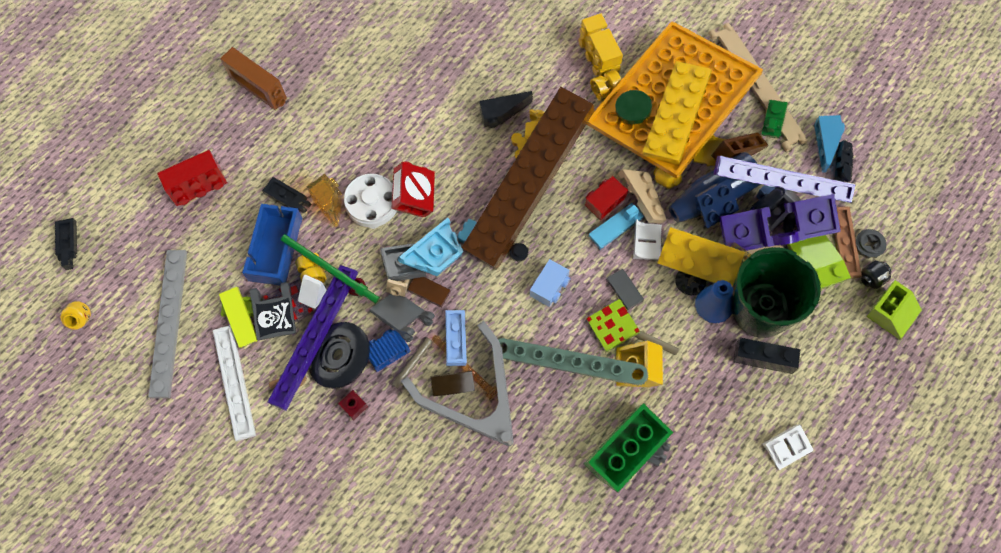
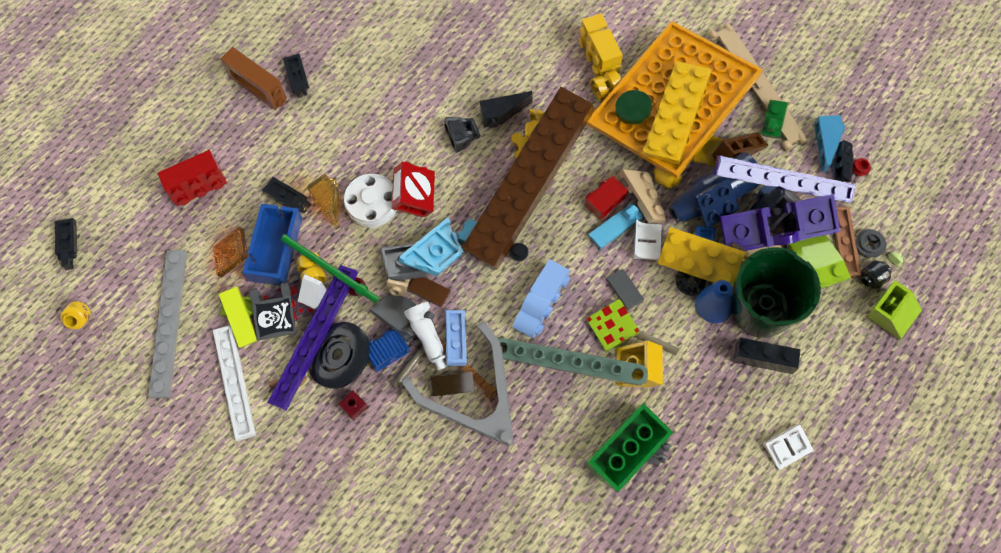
none -> clear orange tile [213,227,248,278]
none -> black hinge [283,53,310,98]
none -> white piece [404,302,447,370]
none -> black piece [445,117,481,153]
none -> light blue brick [512,291,553,338]
none -> blue plate [695,226,716,242]
none -> red plate [853,158,871,176]
none -> yellowish green rock [888,252,903,266]

